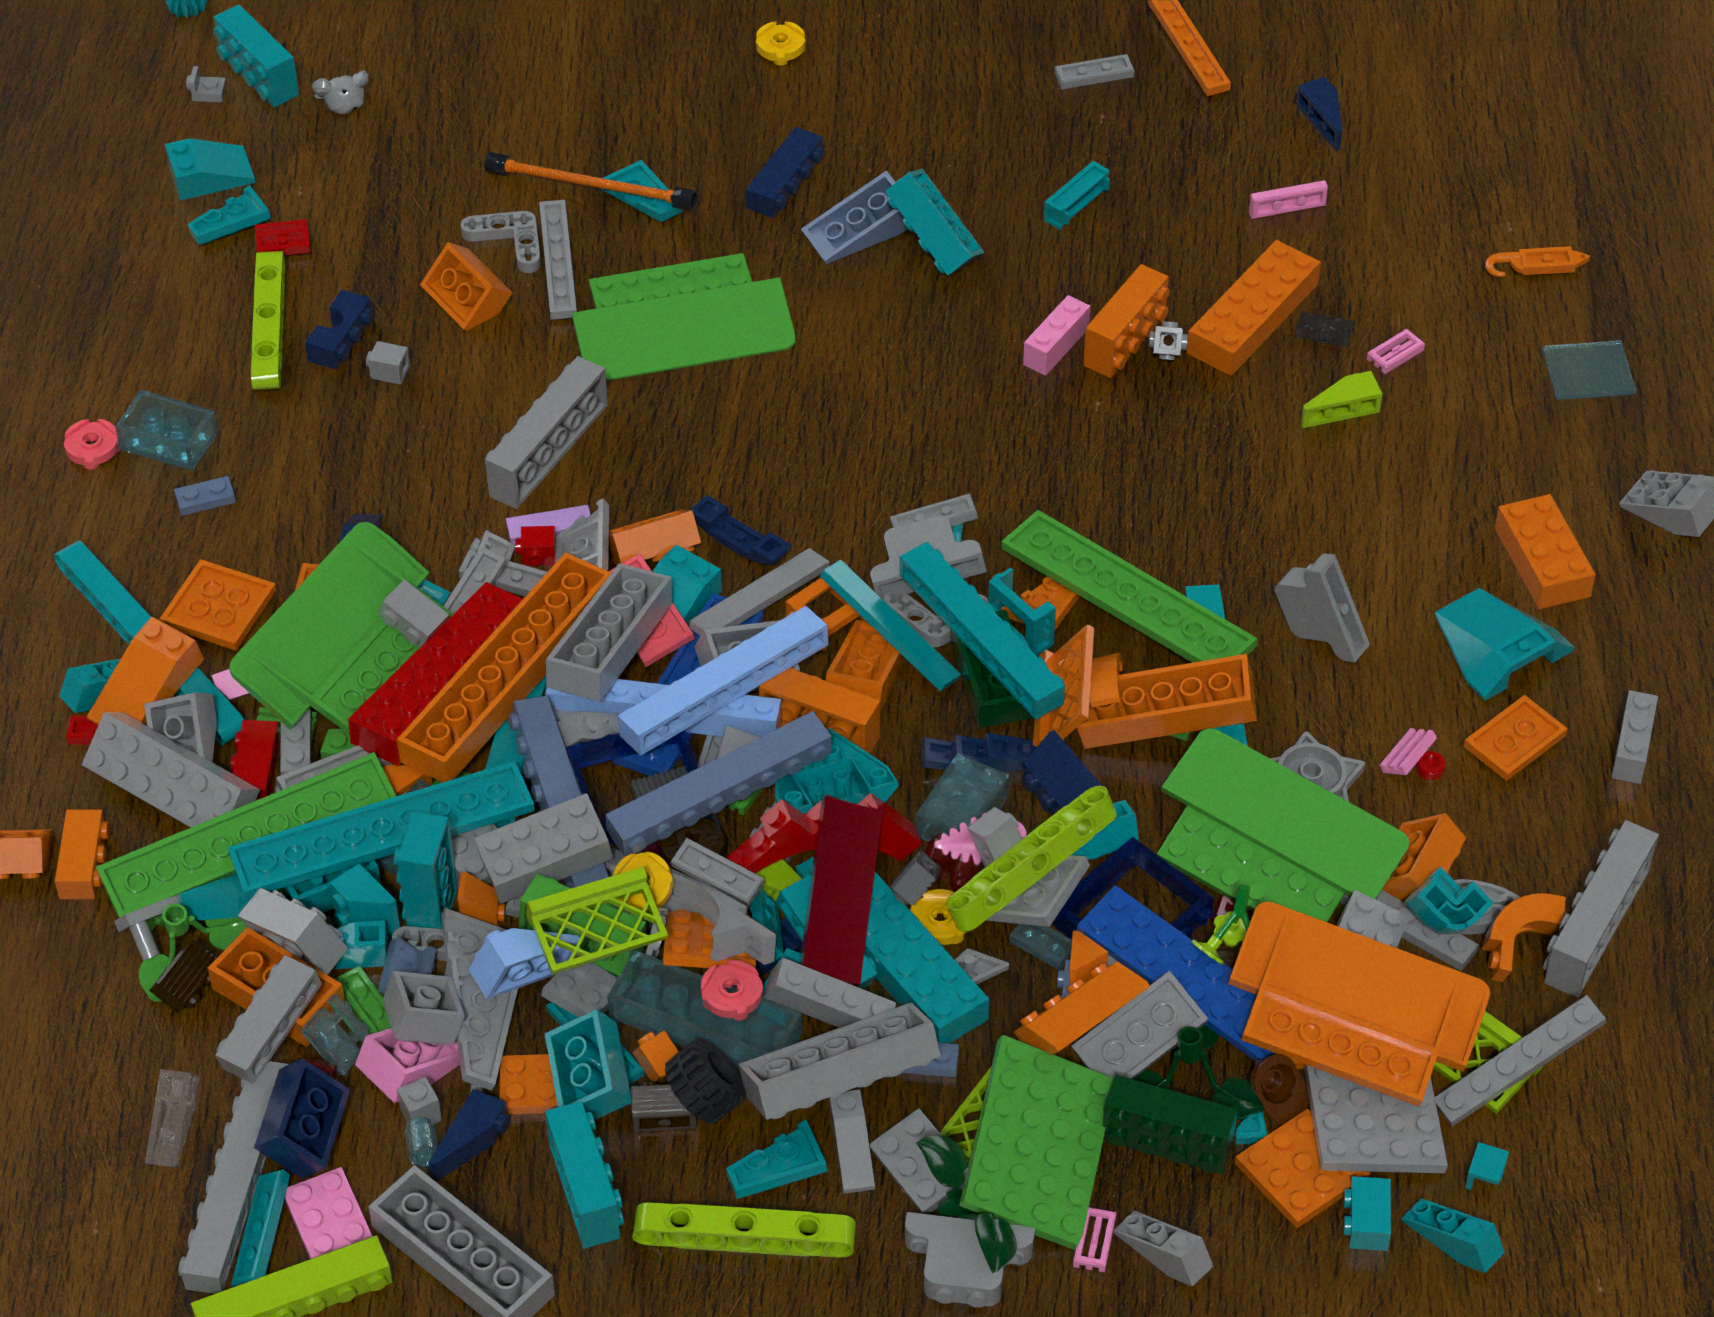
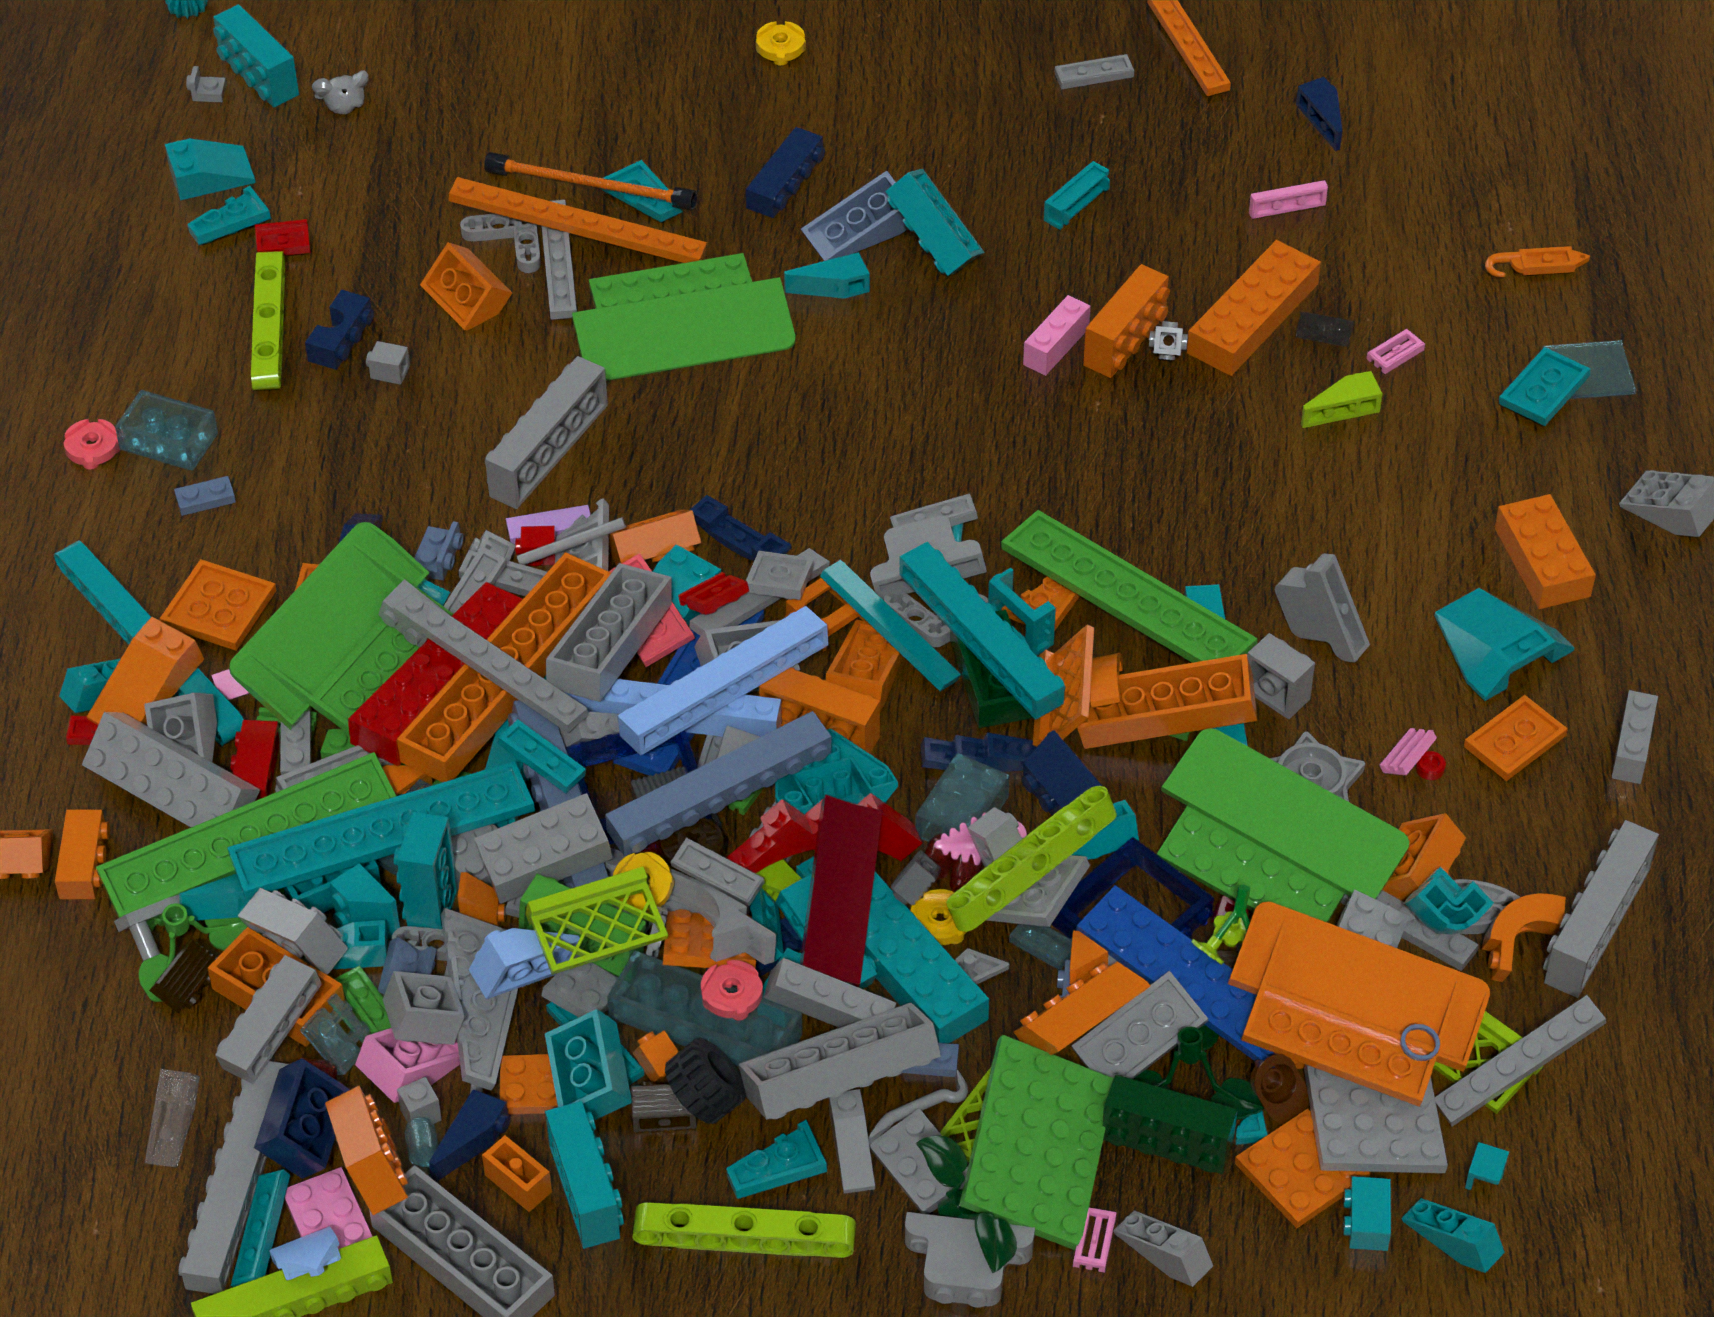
none -> light blue slope [269,1226,341,1280]
none -> orange brick [325,1086,409,1215]
none -> light grey plate [394,592,588,733]
none -> sand blue bracket [414,521,463,580]
none -> orange plate [449,177,707,263]
none -> orange brick [482,1135,552,1212]
none -> teal plate [498,719,586,794]
none -> light grey bar [517,517,626,565]
none -> red plate [678,572,749,615]
none -> light grey plate [746,551,814,600]
none -> teal slope [784,252,870,298]
none -> light grey piece [868,1070,968,1144]
none -> light grey brick [1247,633,1315,719]
none -> sand blue piece [1400,1024,1440,1061]
none -> teal plate [1499,347,1591,426]

